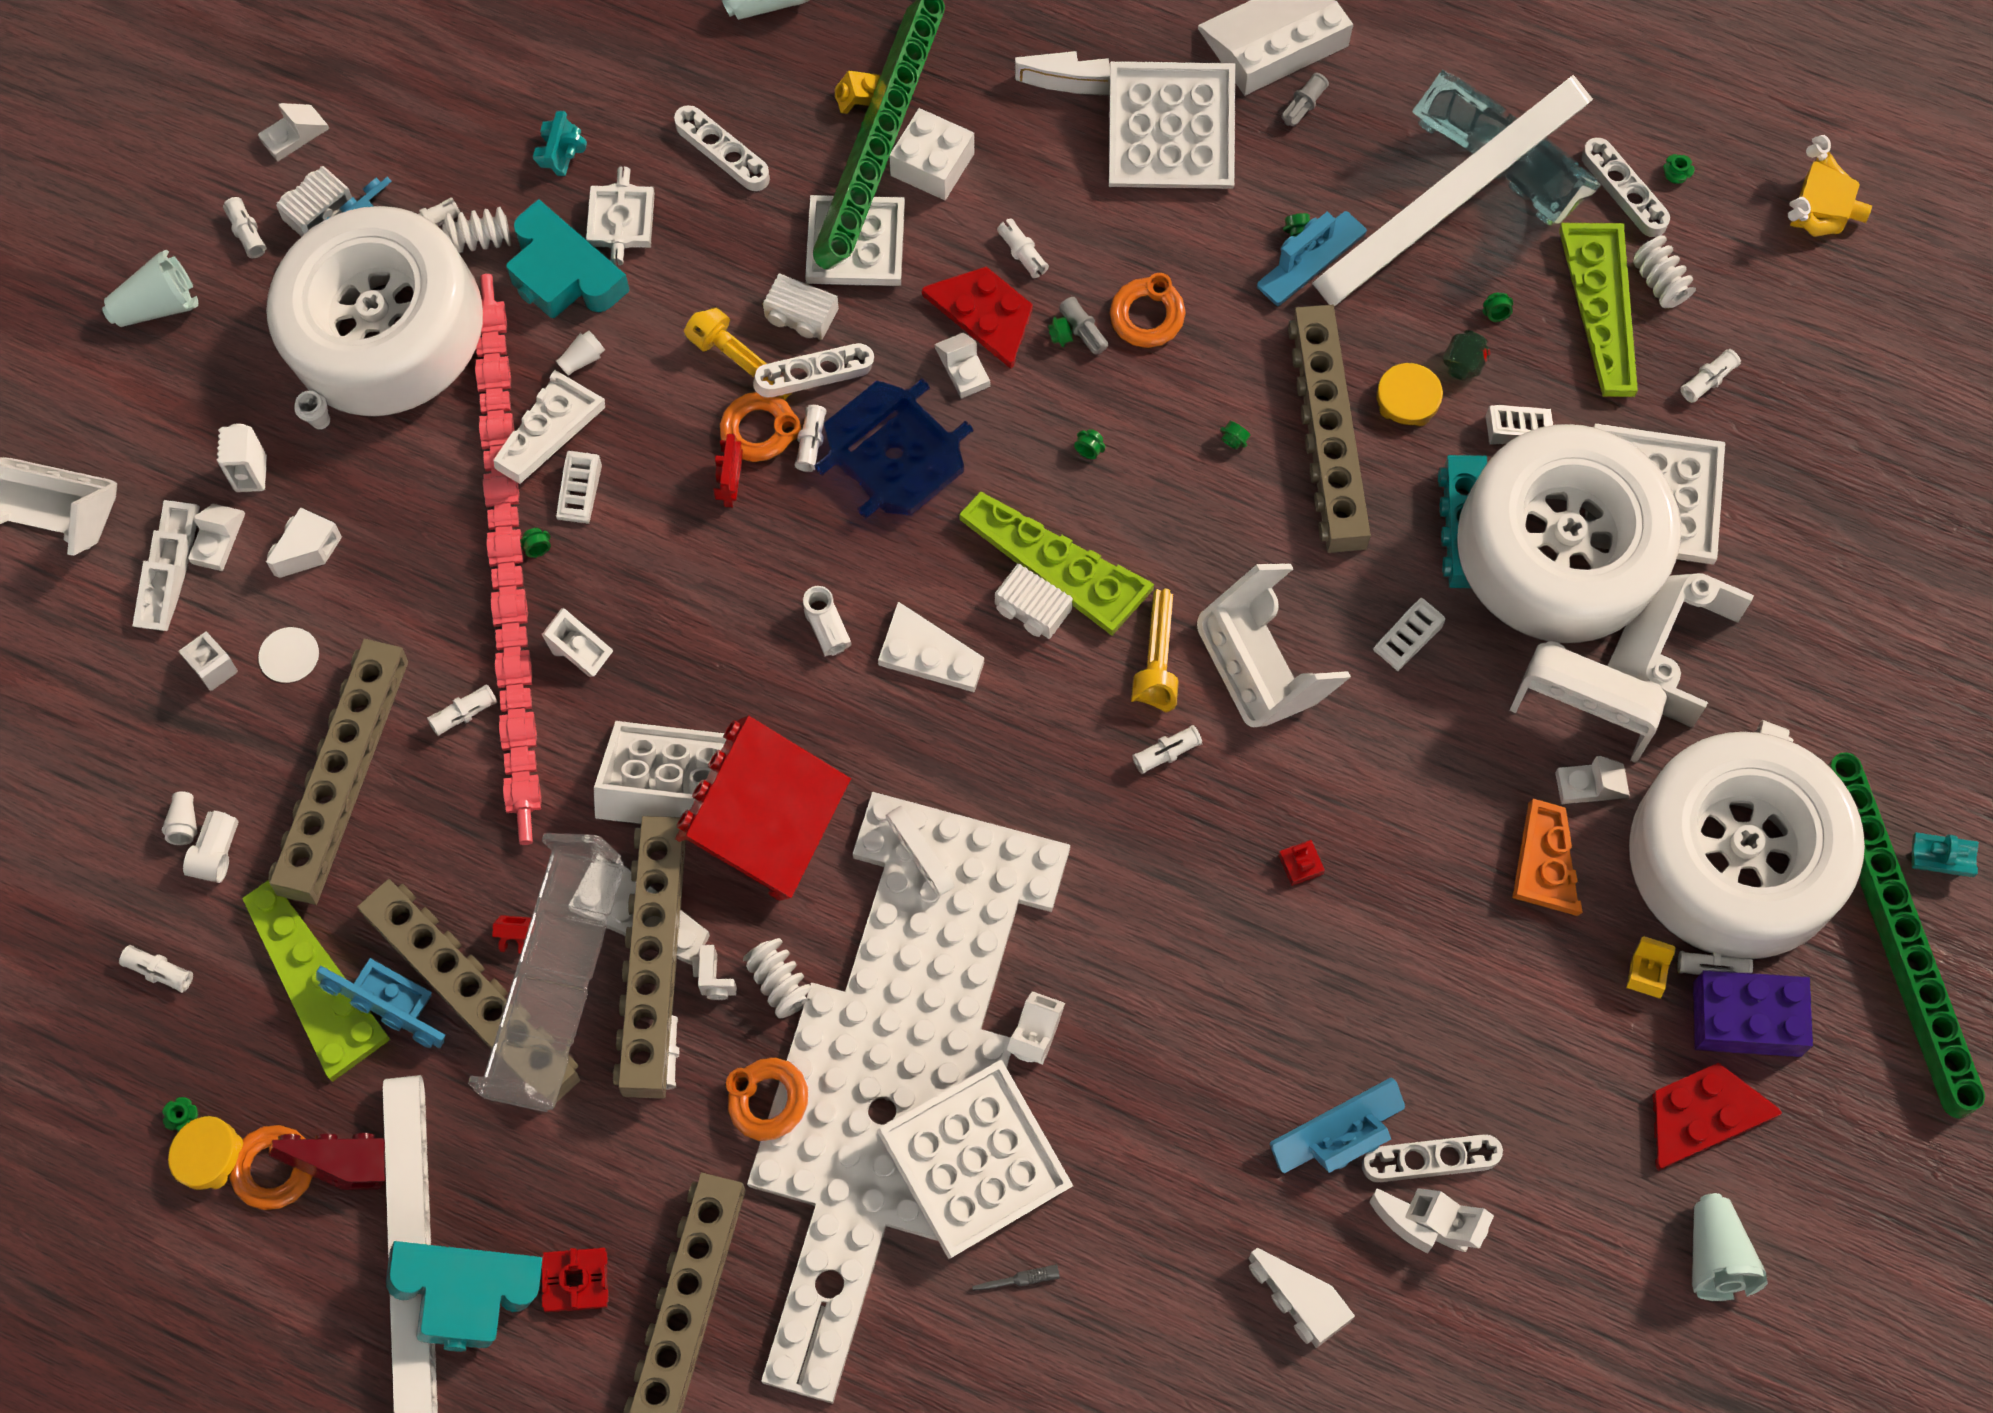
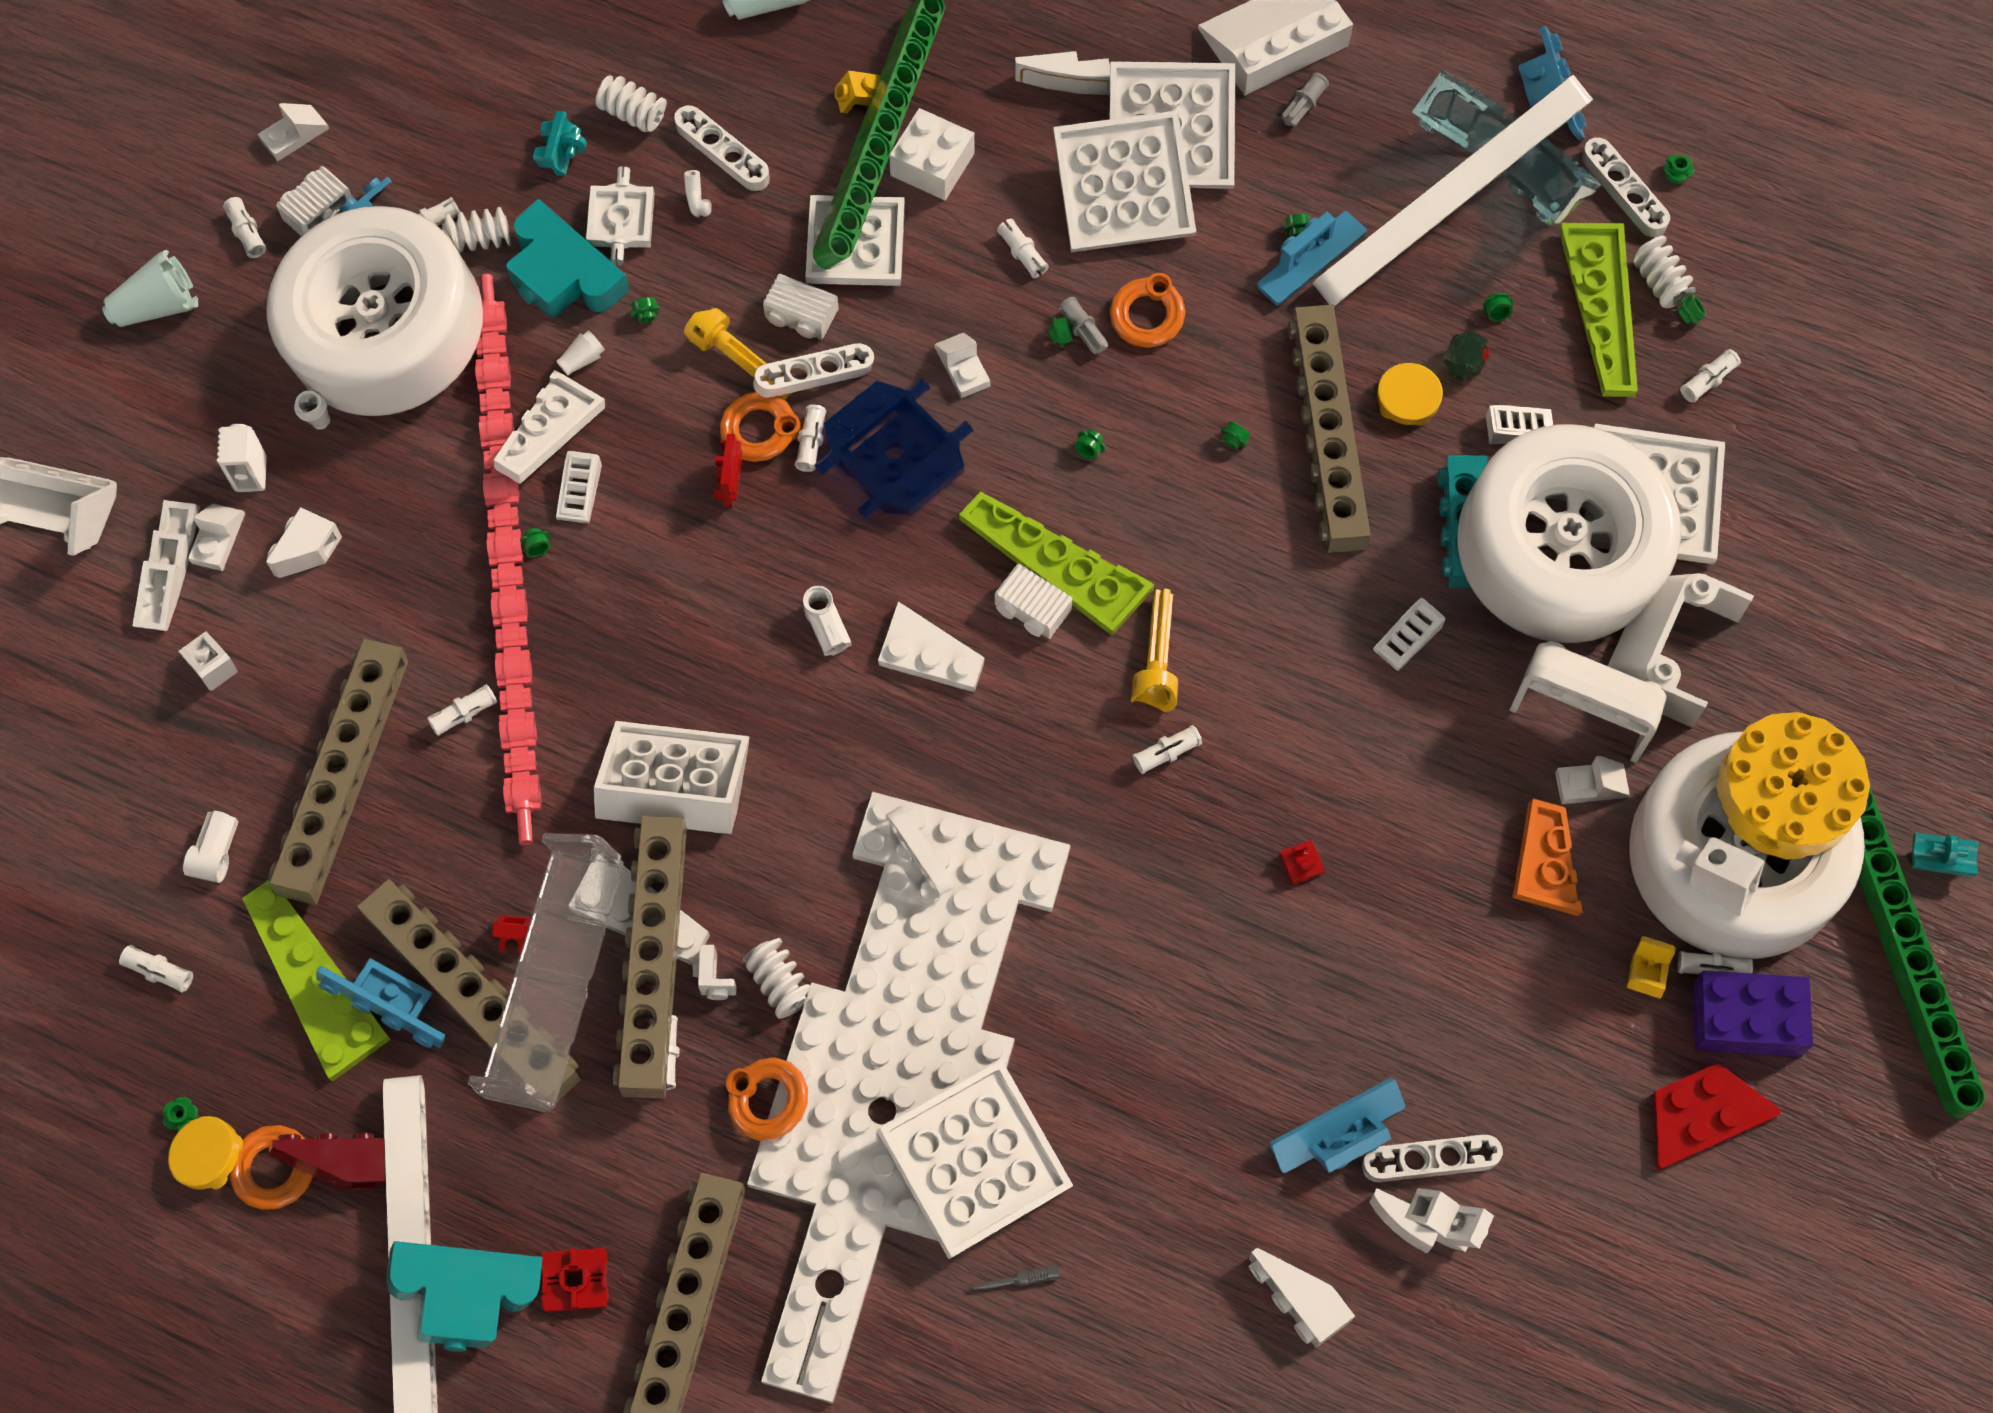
white cone [162,792,197,845] -> none
white sticker [258,627,319,683] -> none
white slope [542,608,613,677] -> none
red panel [675,715,852,901] -> none
red wing [922,266,1033,369] -> none
white brick [1007,991,1065,1065] -> none
white windscreen [1197,564,1351,727] -> none
light aqua cone [1692,1193,1768,1301] -> none
yellow torso [1788,135,1872,237] -> none
none -> white piece [596,75,667,132]
none -> green plate [630,297,661,323]
none -> white arm [684,170,711,218]
none -> white plate [1053,110,1196,252]
none -> dark azure bracket [1518,26,1586,142]
none -> white torso [1675,837,1765,916]
none -> green plate [1678,294,1707,325]
none -> yellow brick [1716,712,1870,860]

